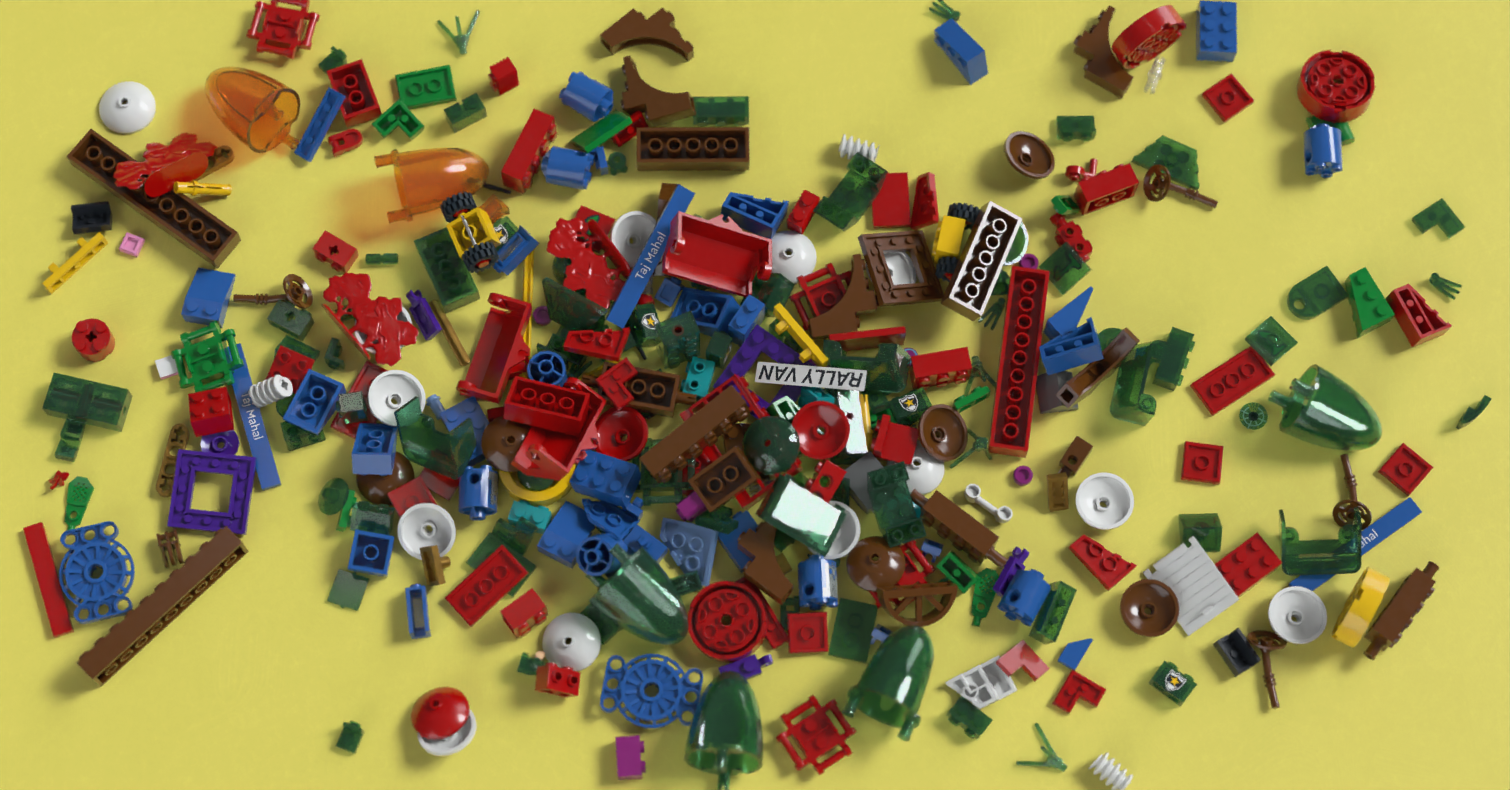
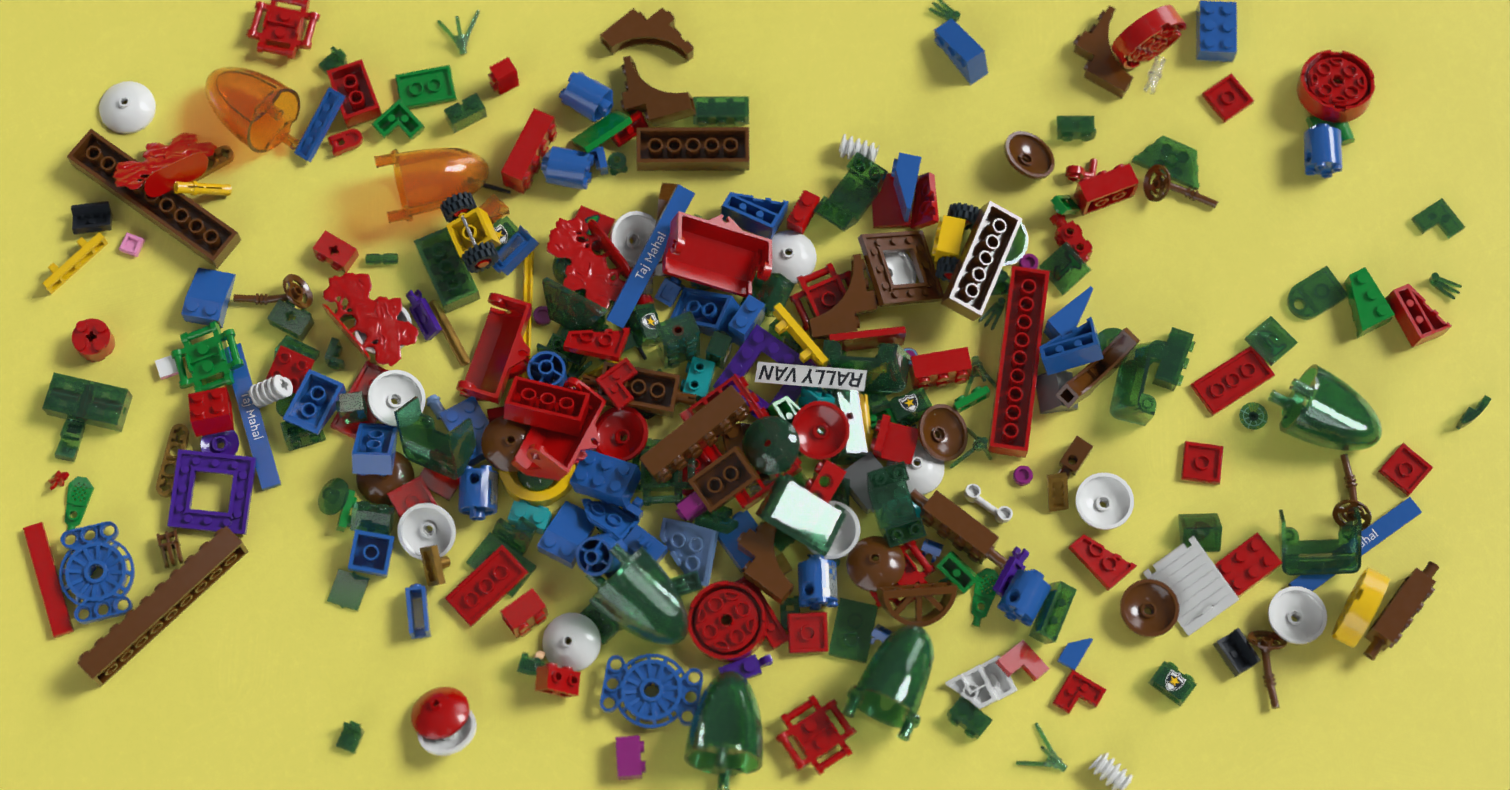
none -> blue slope [891,152,921,222]

